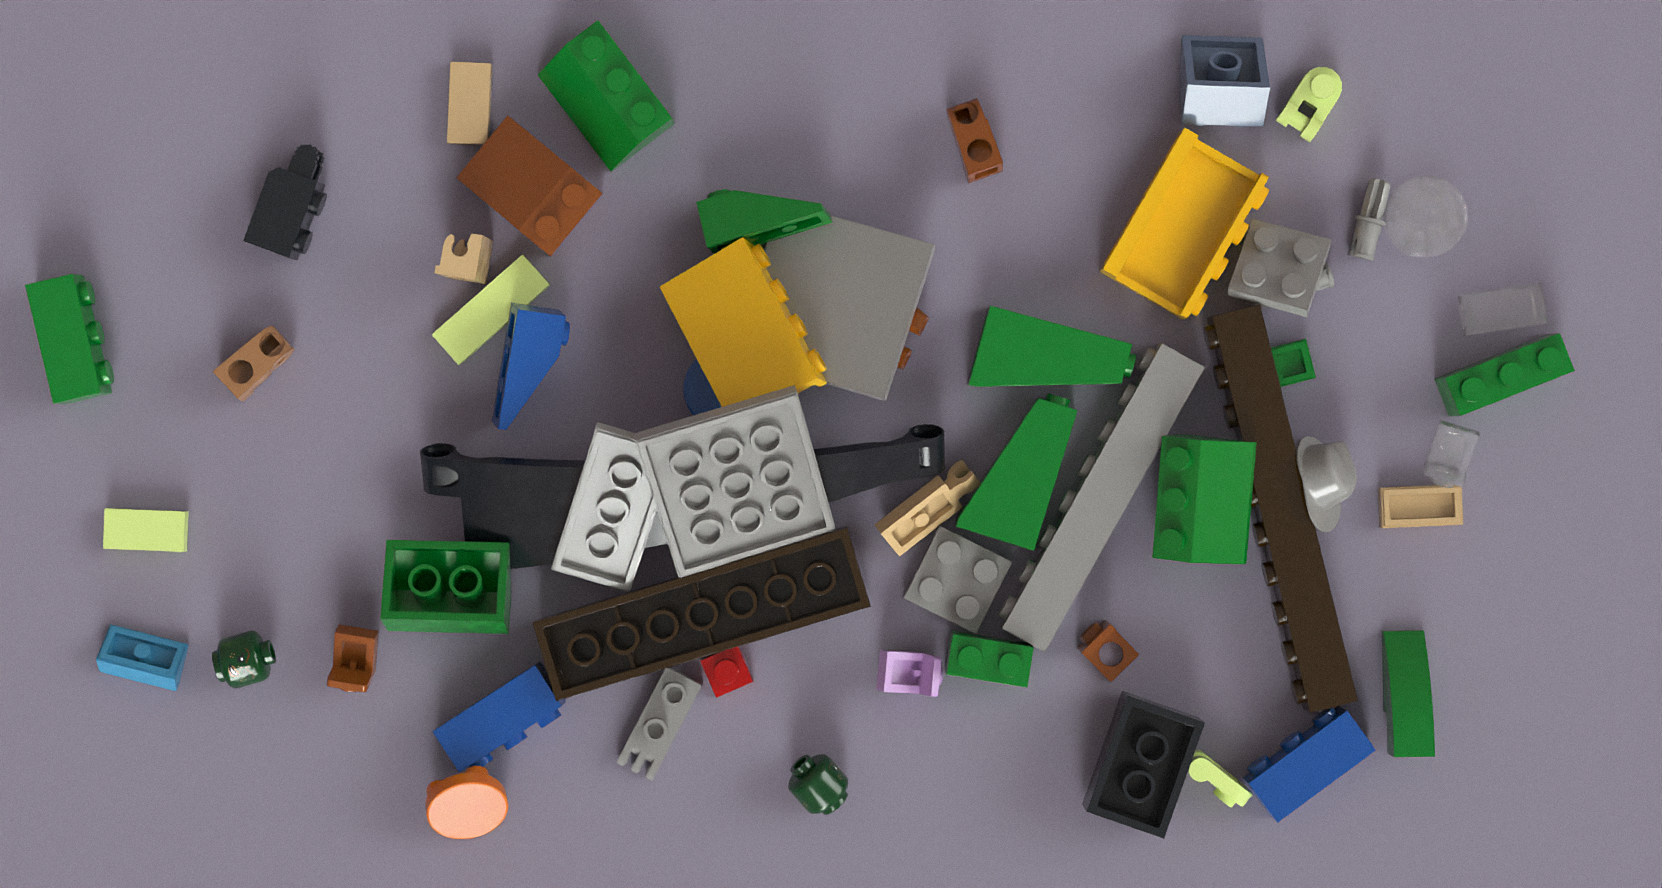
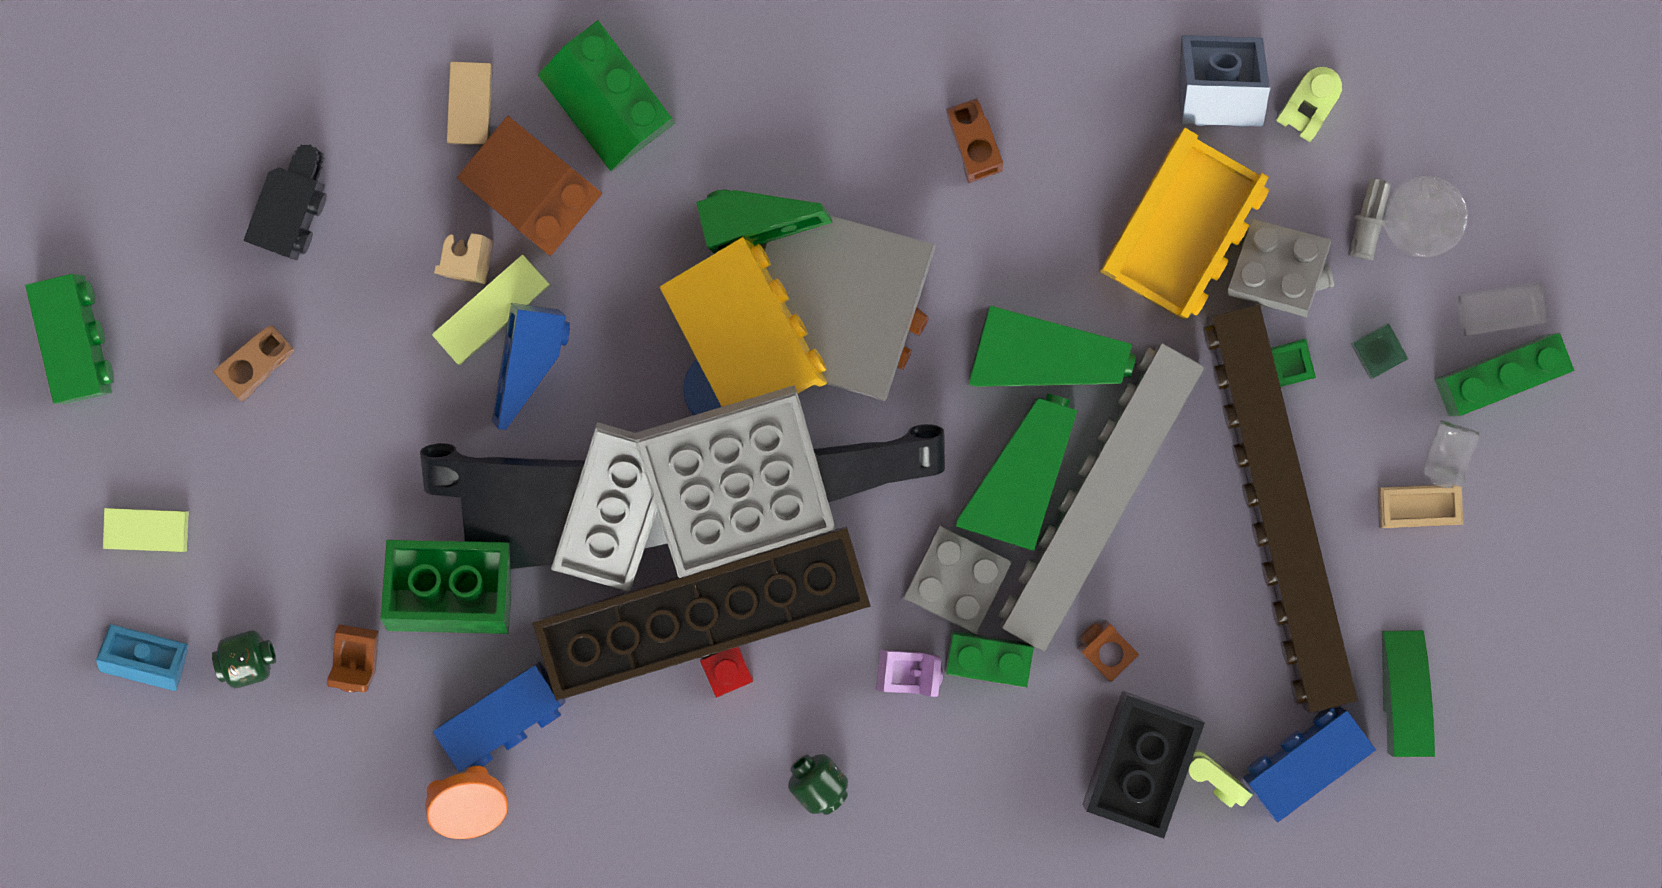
light grey hinge [616,667,702,781] -> none
tan plate [874,460,980,557] -> none
green slope [1152,434,1257,564] -> none
light grey piece [1296,436,1357,532] -> none
none -> clear green plate [1350,323,1409,379]

